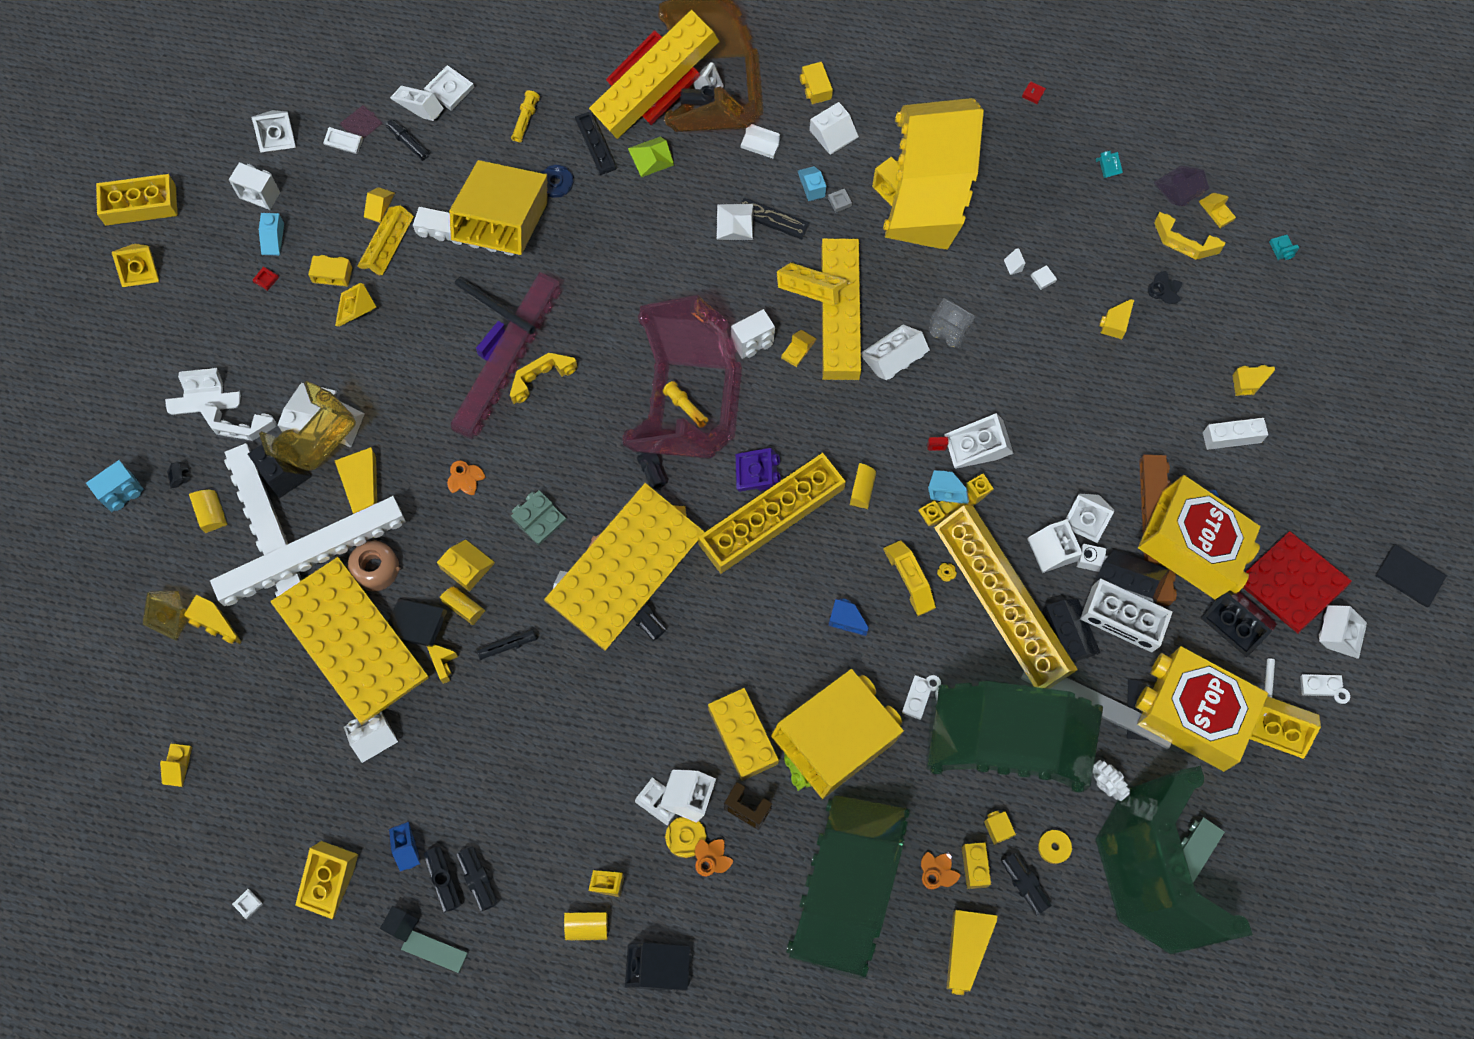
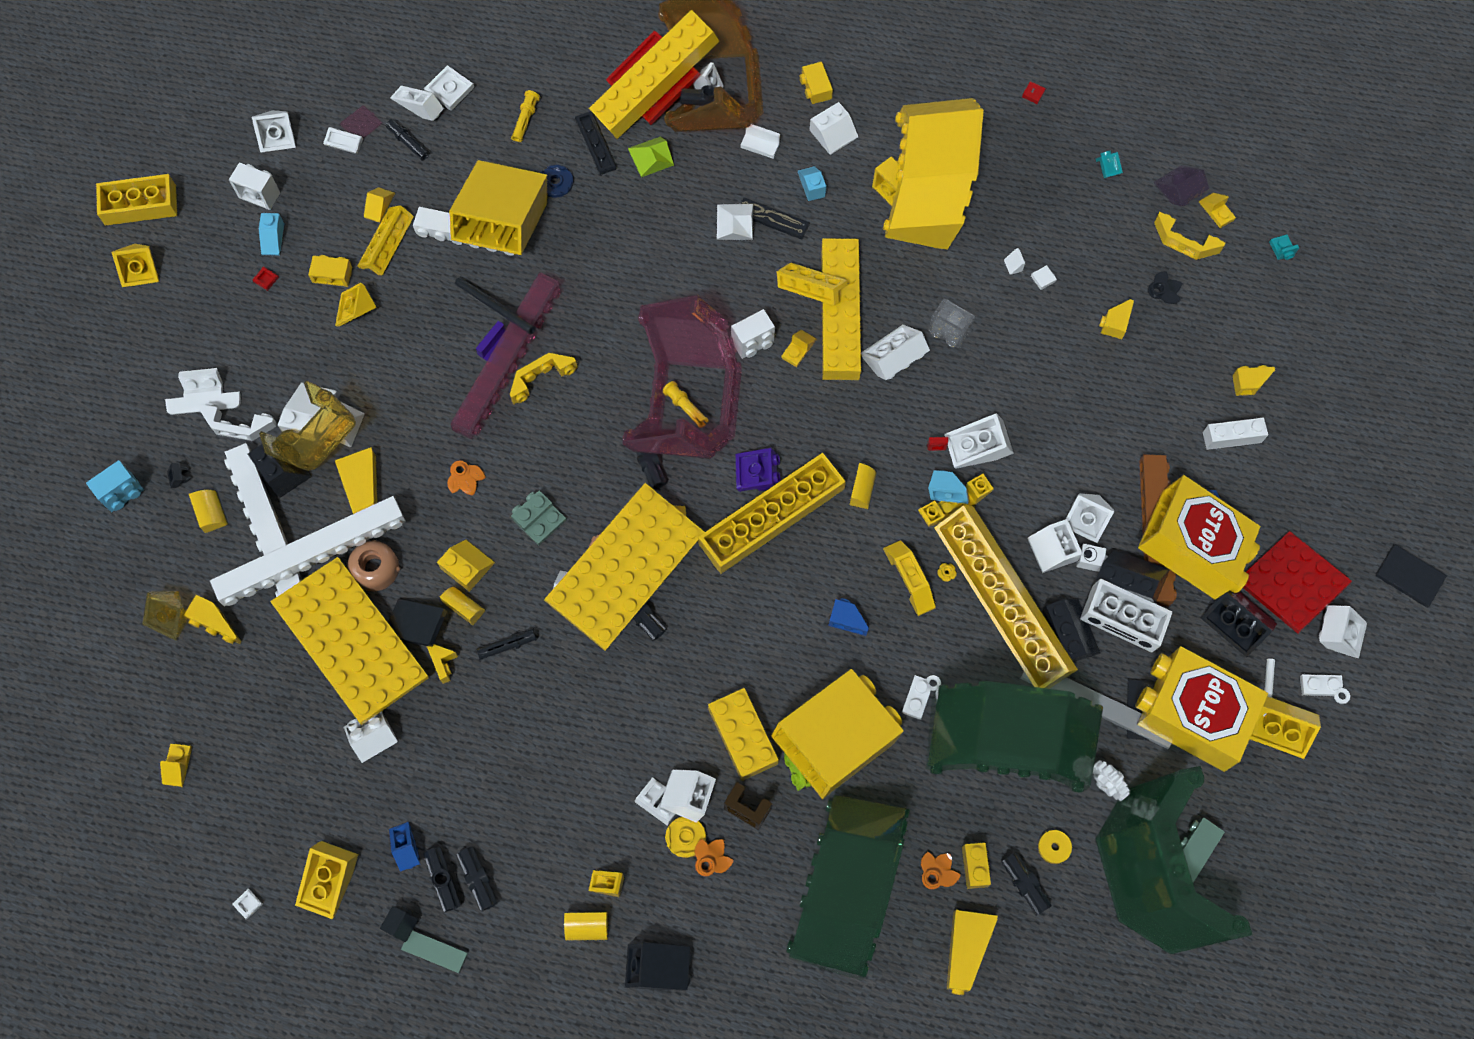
light grey plate [828,189,852,213] -> none
yellow brick [984,811,1016,845] -> none

